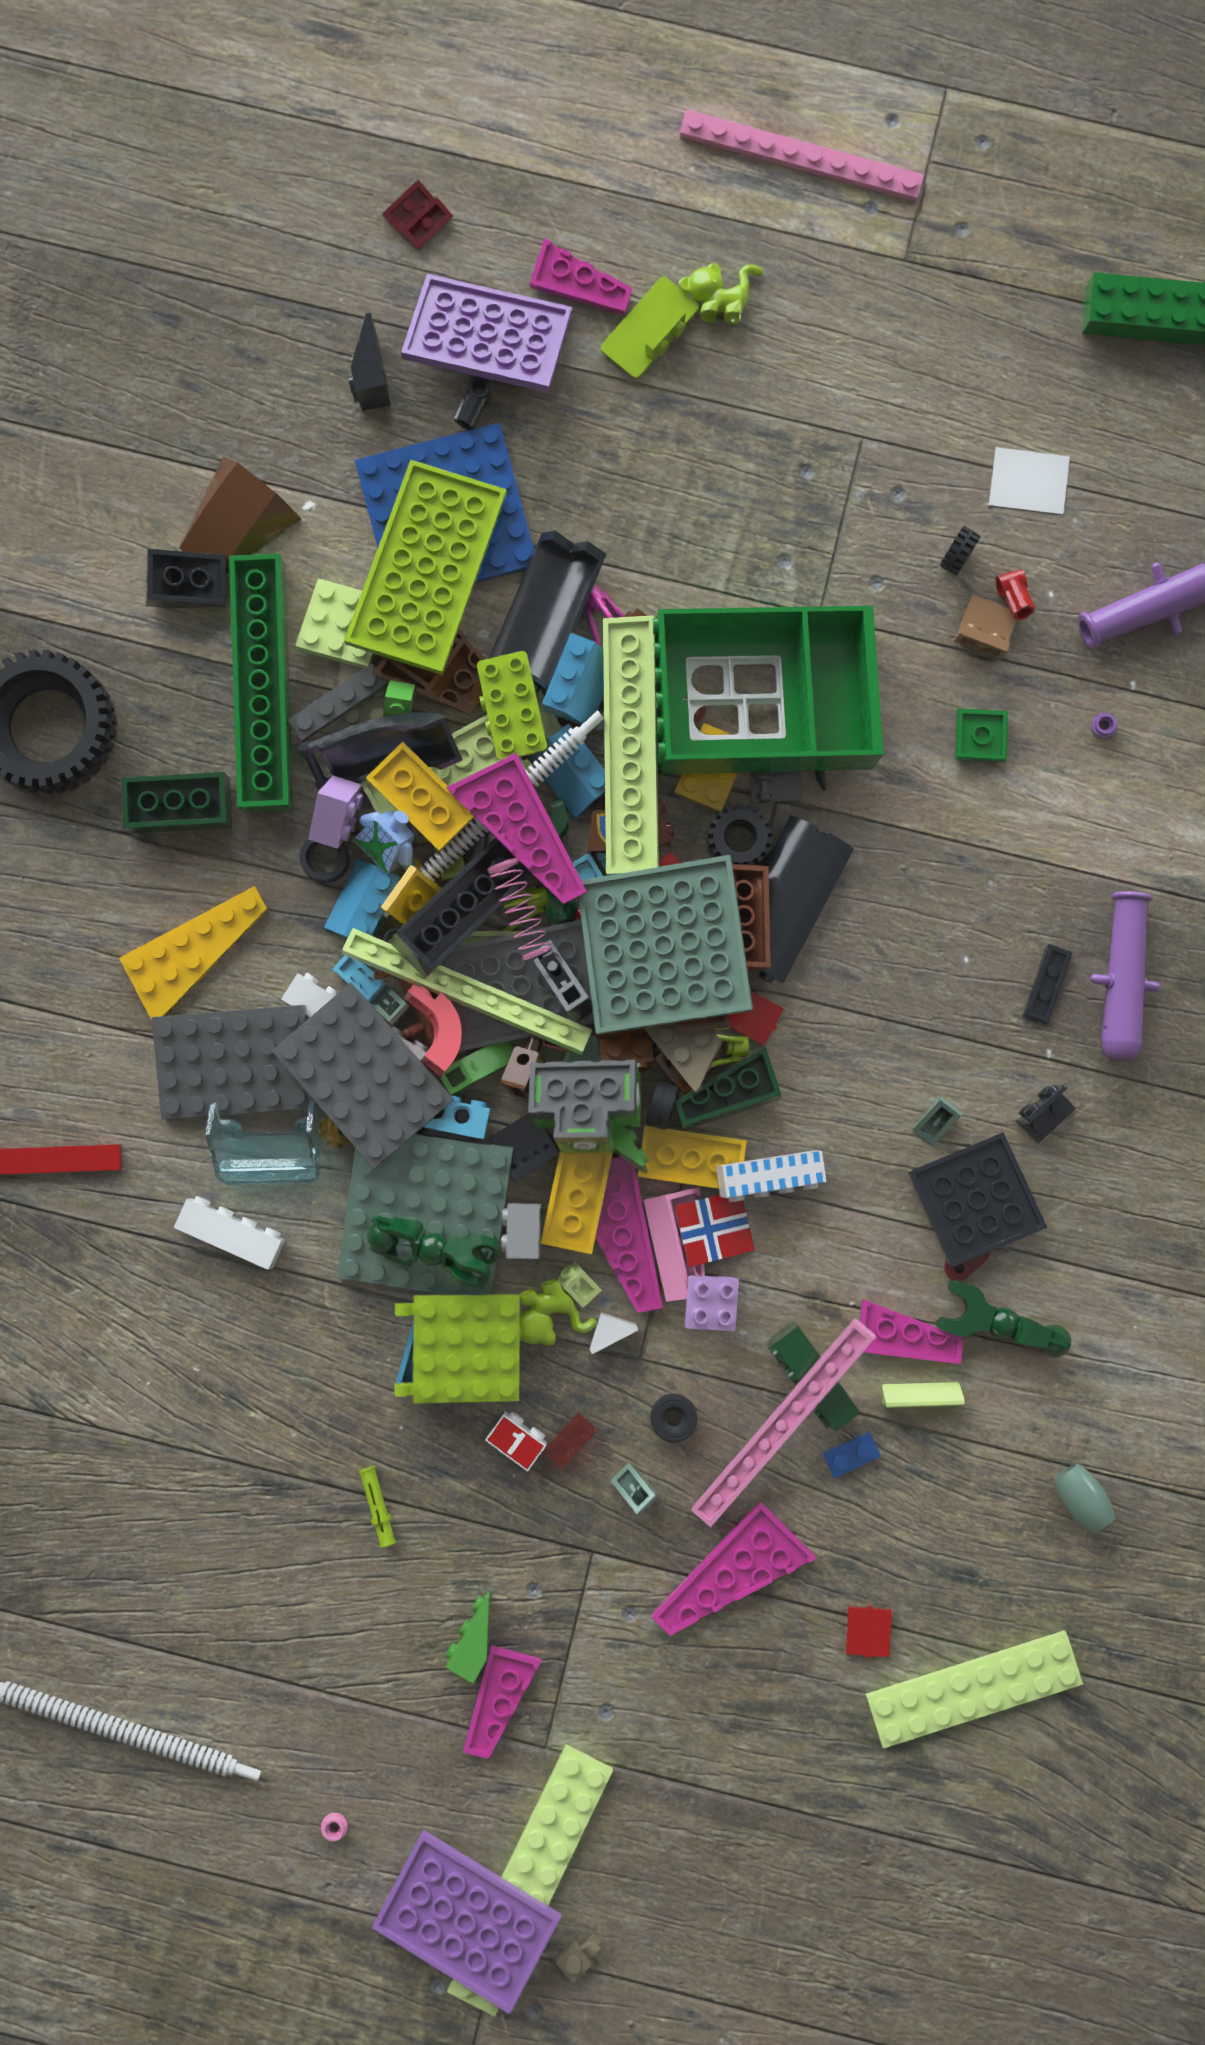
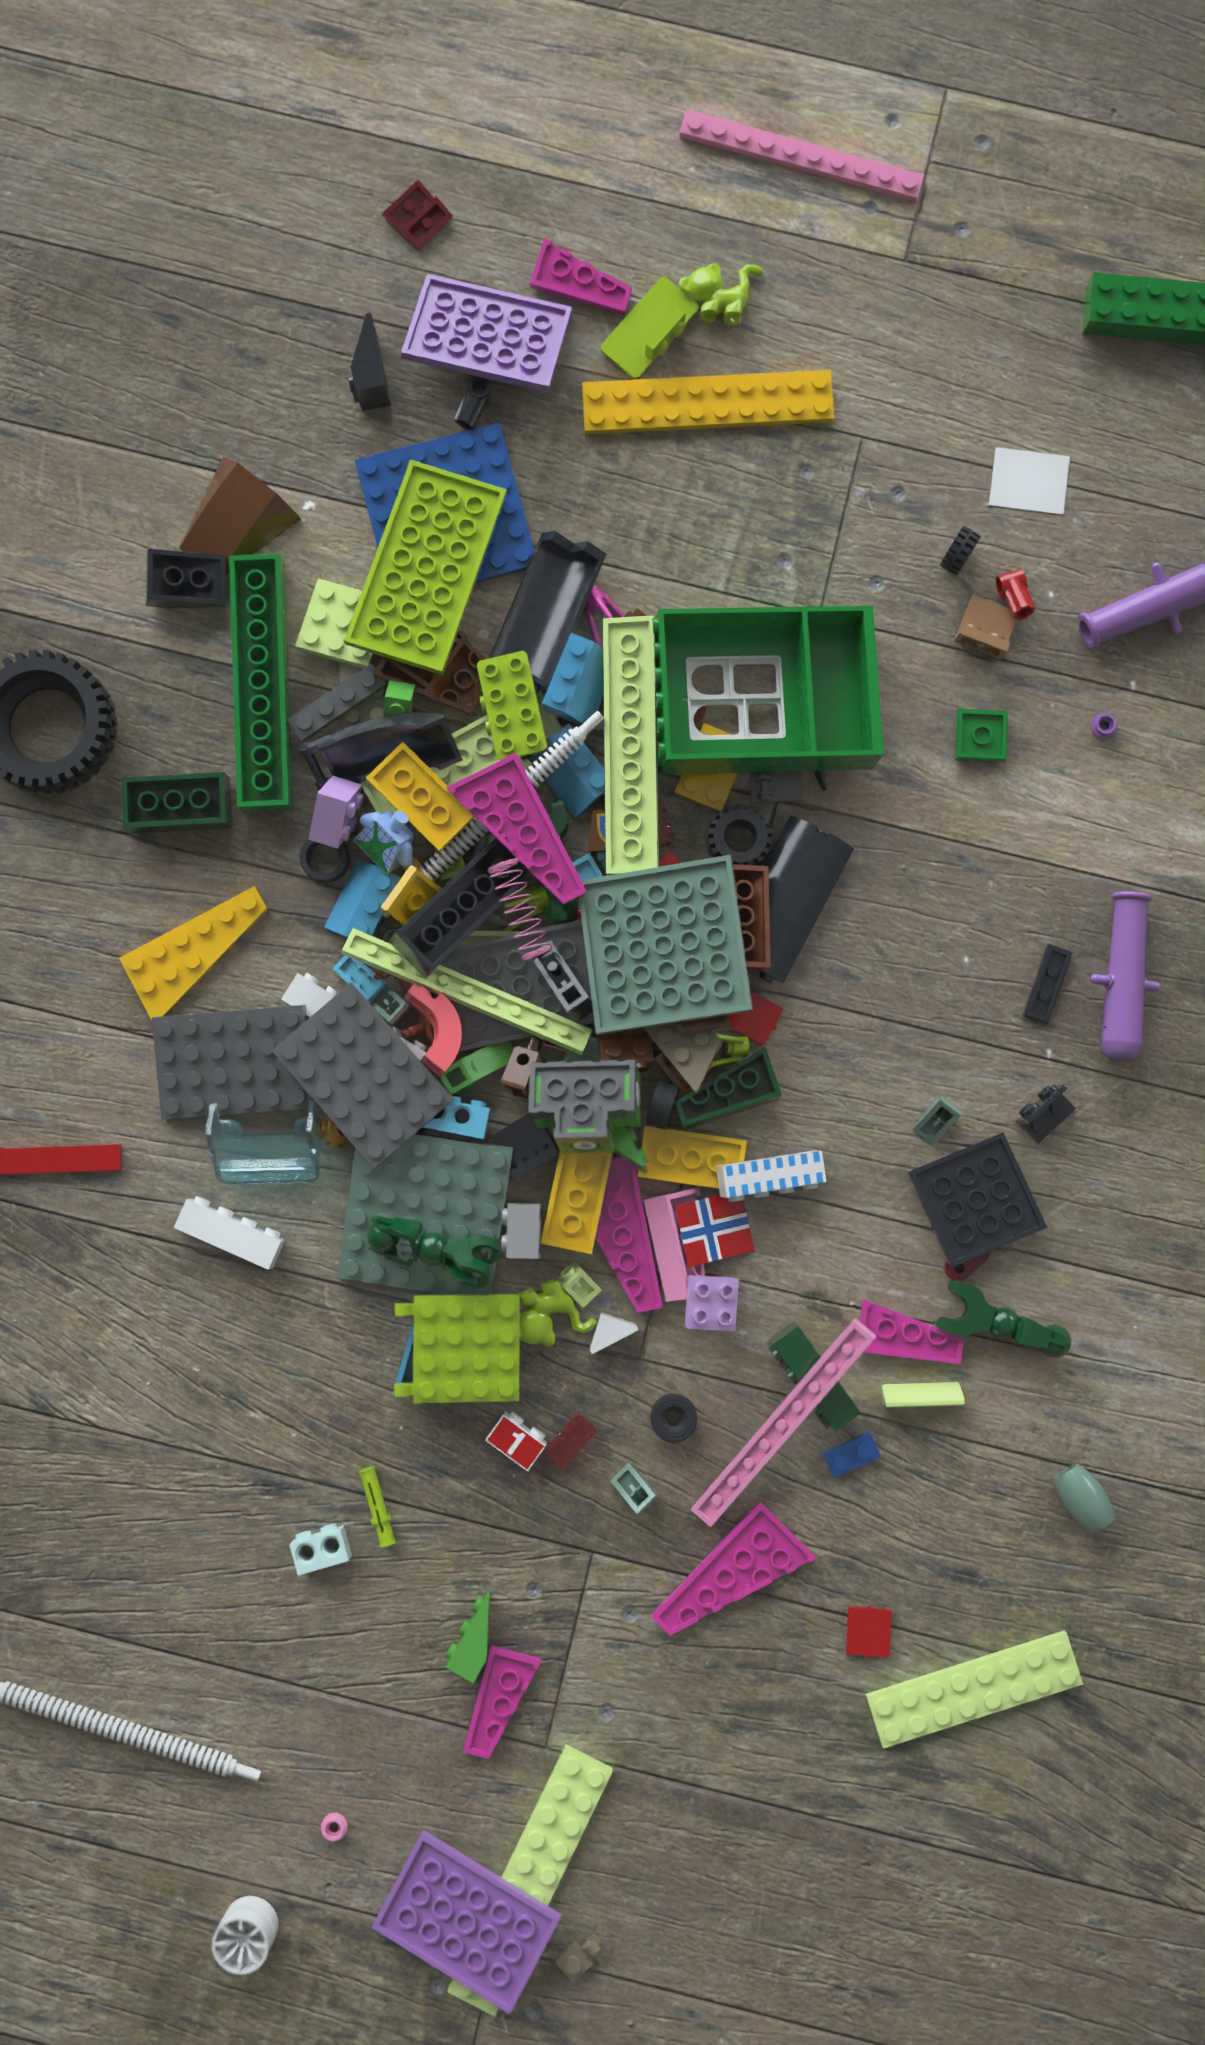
none -> white wheel [212,1896,278,1974]
none -> light aqua brick [290,1523,352,1575]
none -> yellow plate [582,370,834,435]

